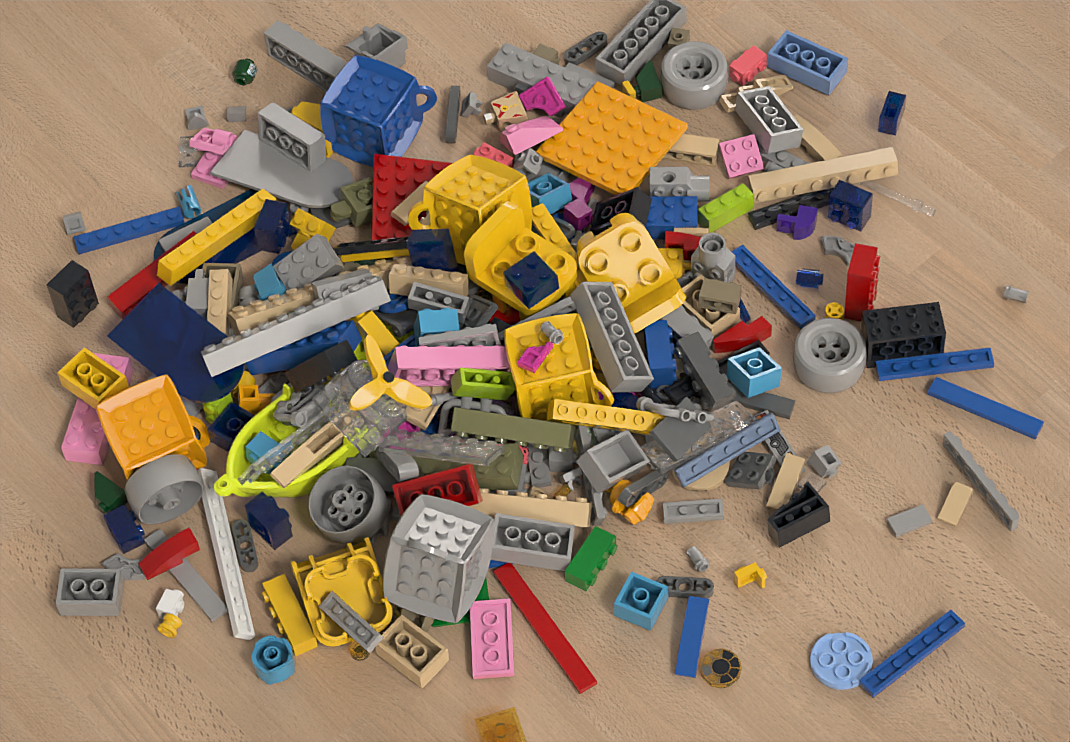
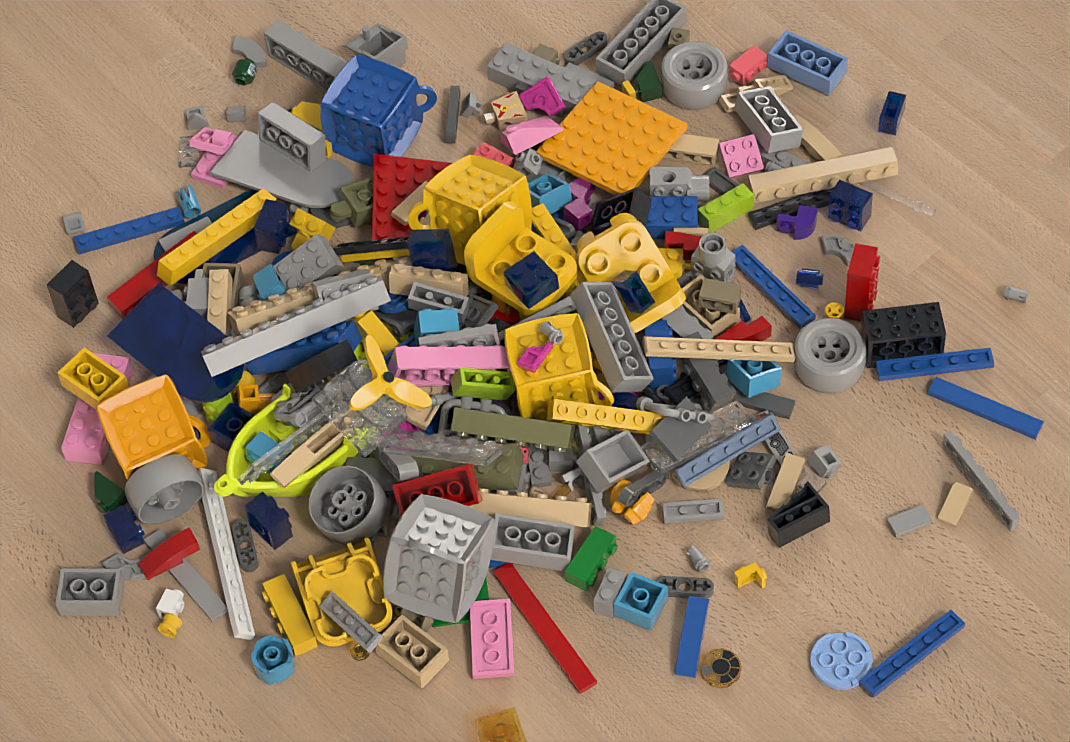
none -> light grey tile [233,36,266,67]
none -> light grey brick [593,567,627,619]
none -> brick [611,270,655,314]
none -> tan tile [643,336,796,362]
none -> dark grey tile [705,167,739,195]

